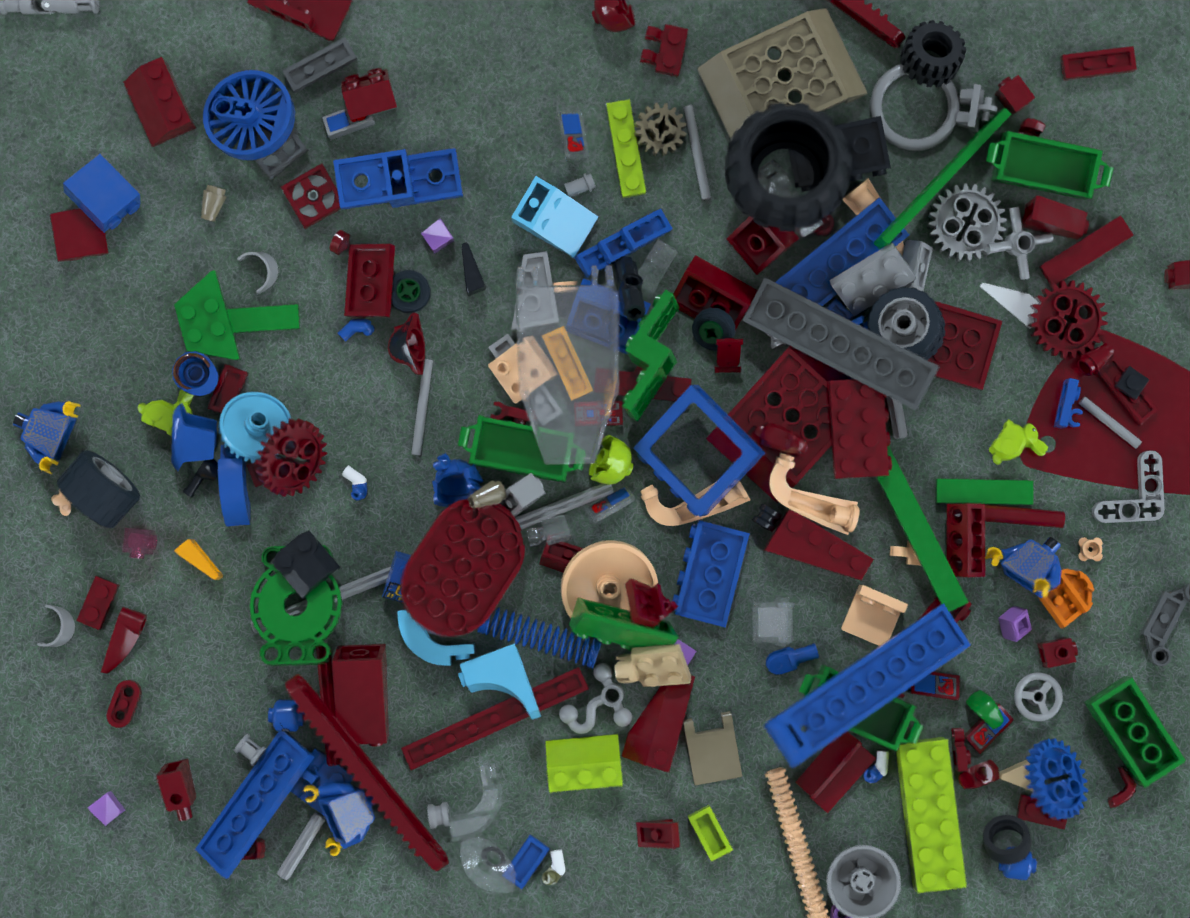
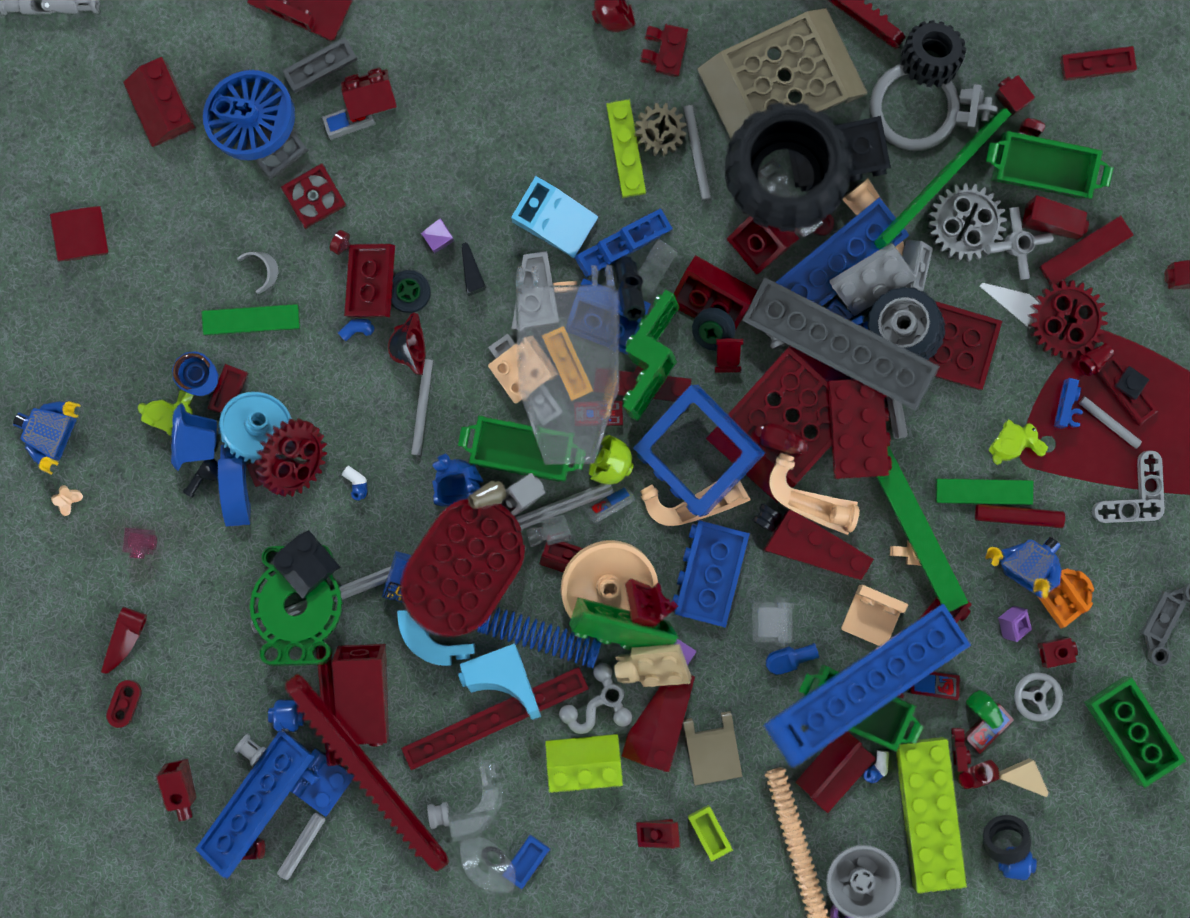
light grey helmet [37,604,75,647] -> none
black wheel [57,450,140,528] -> none
blue brick [63,154,140,233] -> none
dark red plate [76,576,120,630] -> none
medium lavender slope [88,791,125,826] -> none
green wing [174,270,241,361] -> none
light orange slope [174,539,223,580] -> none
dark tan cone [201,185,227,222] -> none
blue torso [303,783,375,856] -> none
blue bracket [333,148,463,210] -> none
dark red plate [490,402,534,425] -> none
arm [542,849,565,885] -> none
slope [557,110,589,162] -> none
light grey pin [564,174,596,197] -> none
dark red brick [947,504,985,577] -> none
dark red plate [1016,794,1067,830] -> none
blue gear [1025,739,1088,820] -> none
light nougat plate [1078,537,1103,561] -> none
dark red hair [1107,766,1137,808] -> none

